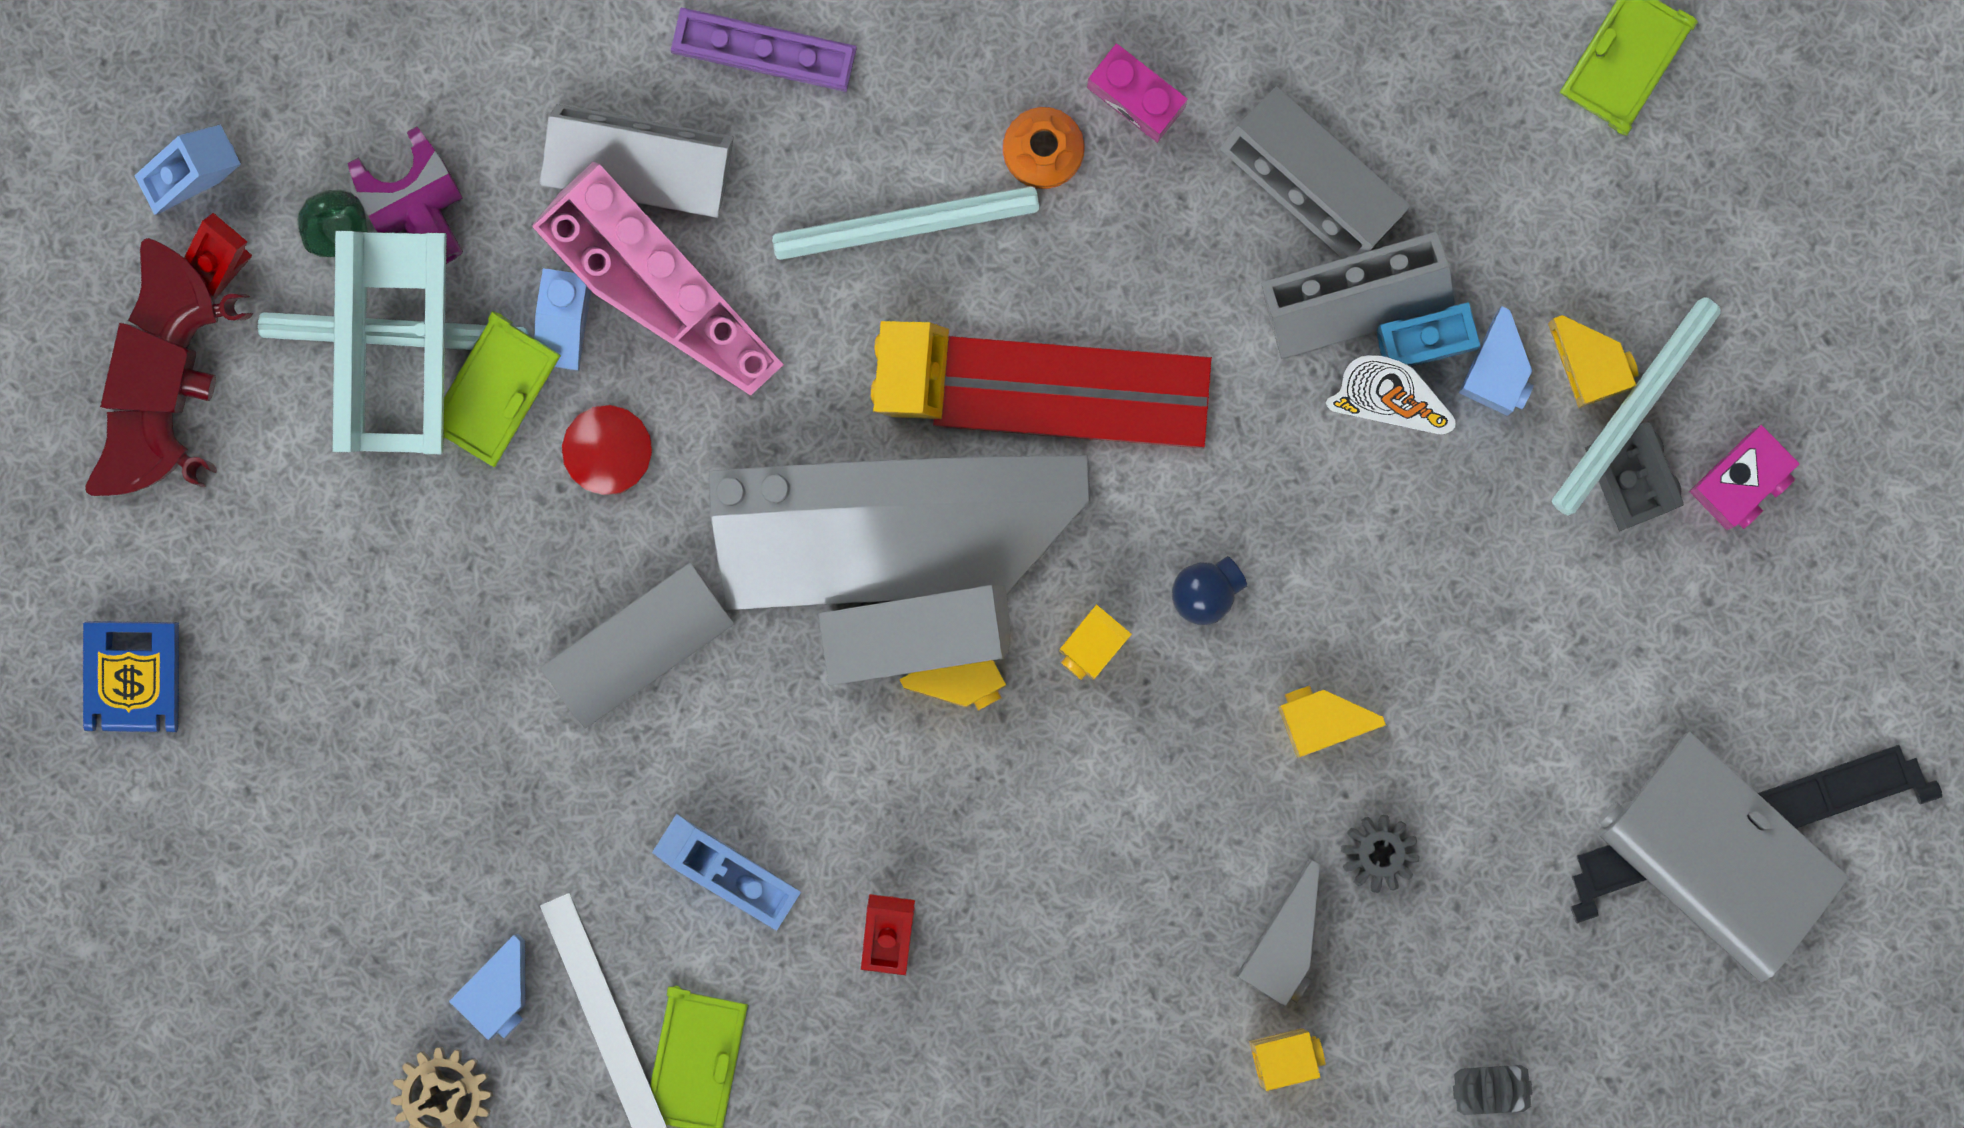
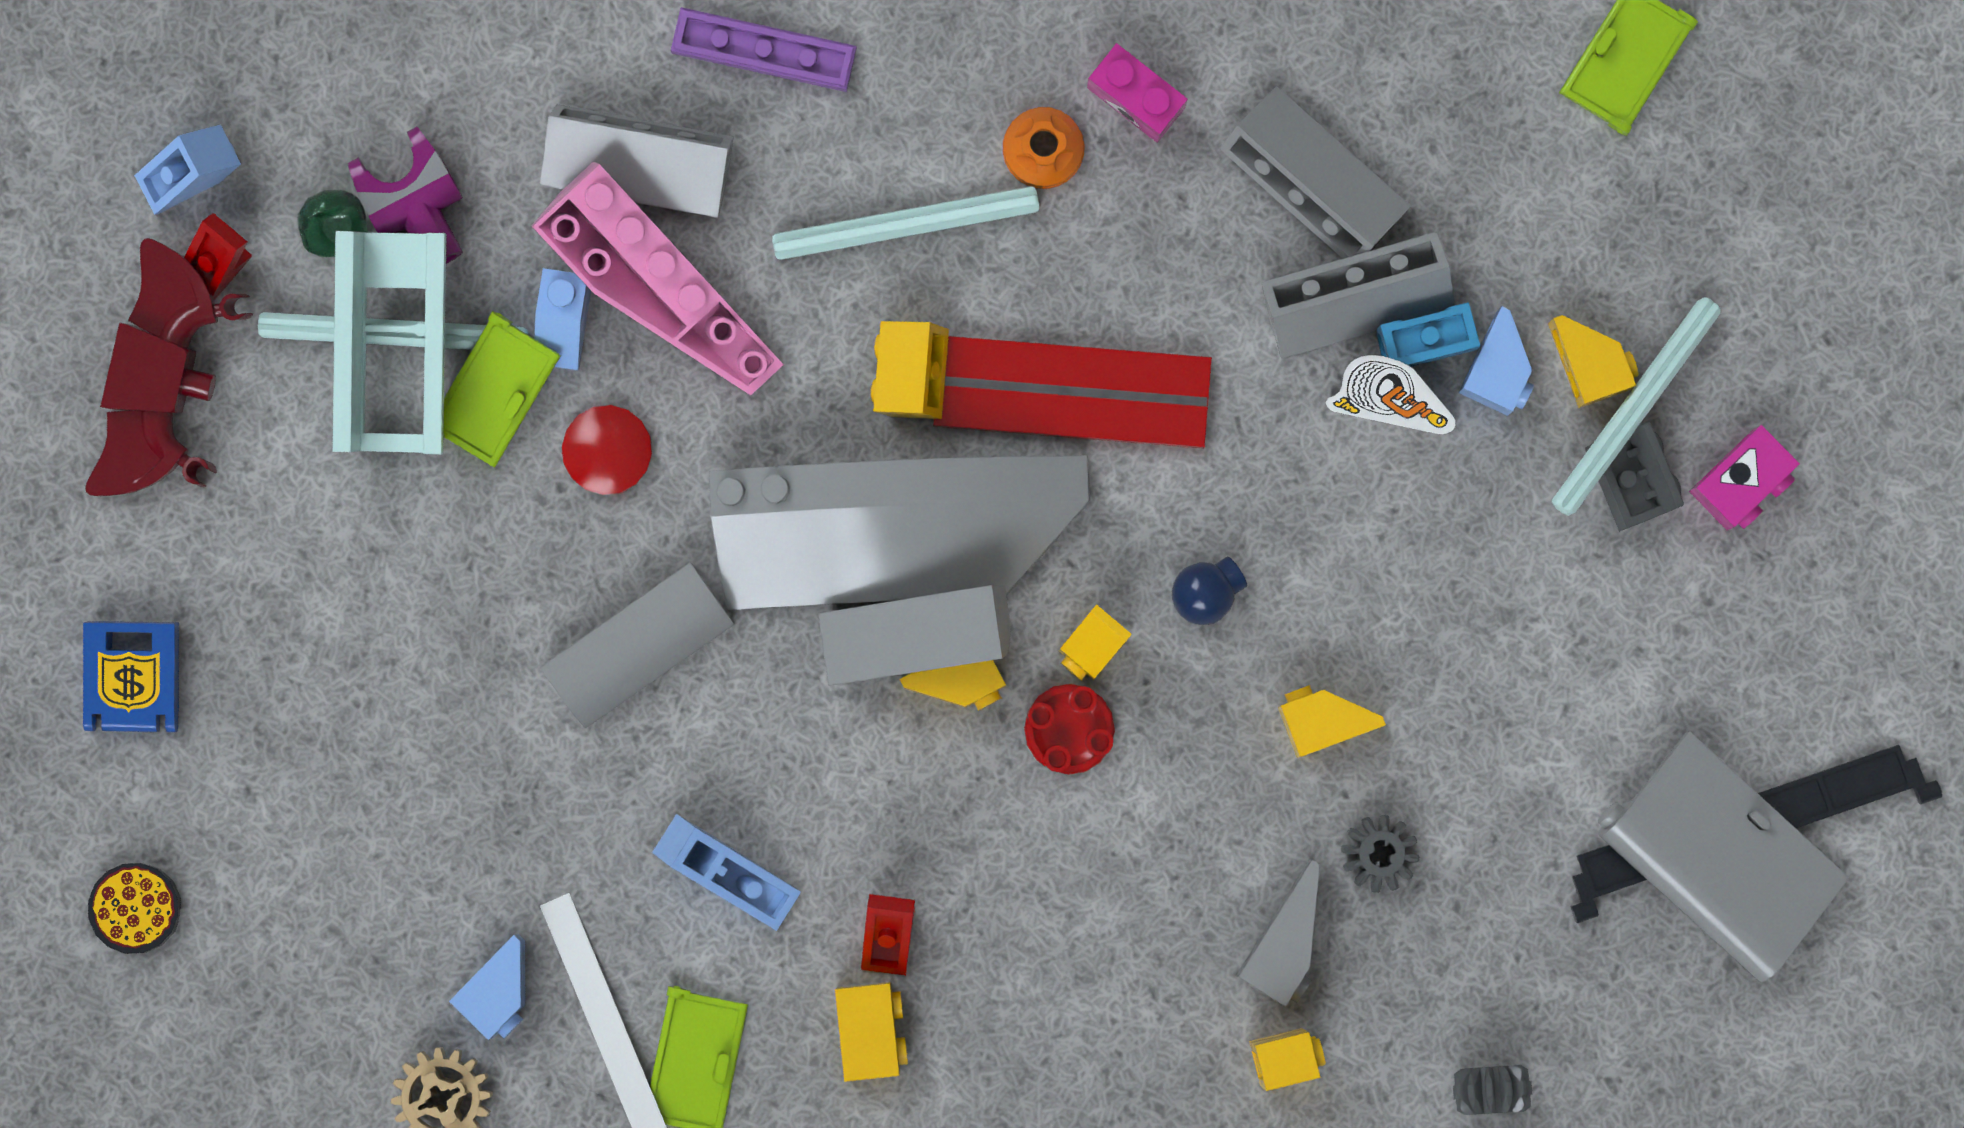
none -> tile [88,863,181,954]
none -> yellow brick [835,982,908,1082]
none -> red dish [1024,684,1115,775]

